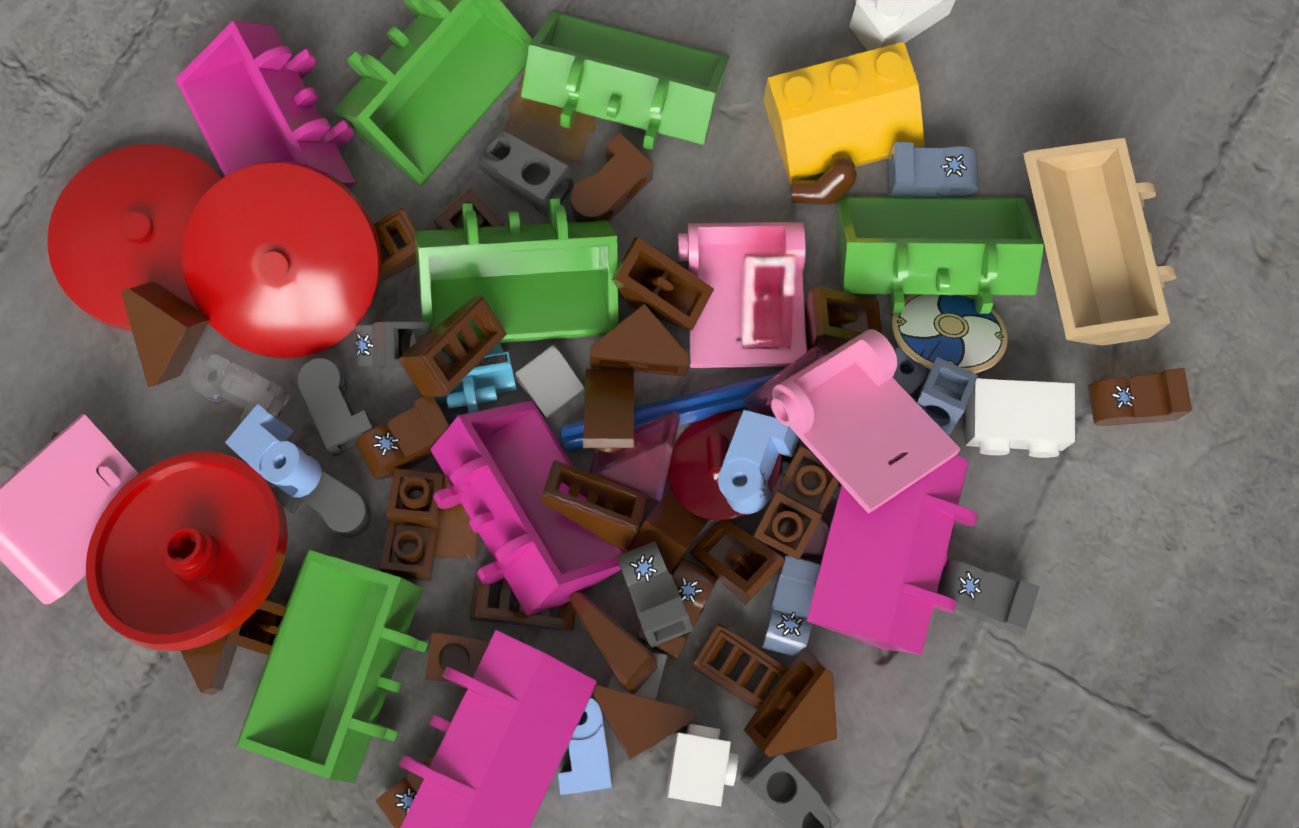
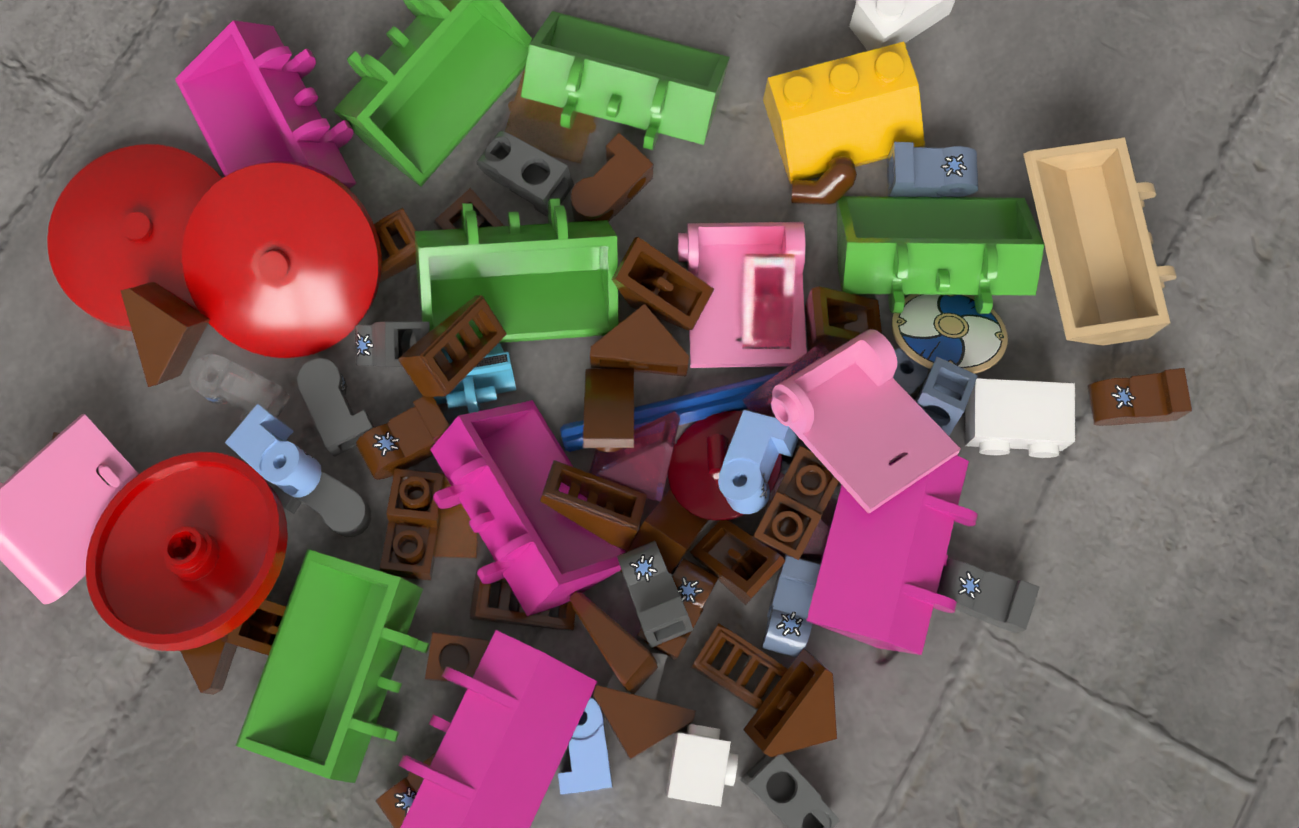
light grey slope [515,345,585,418] -> none

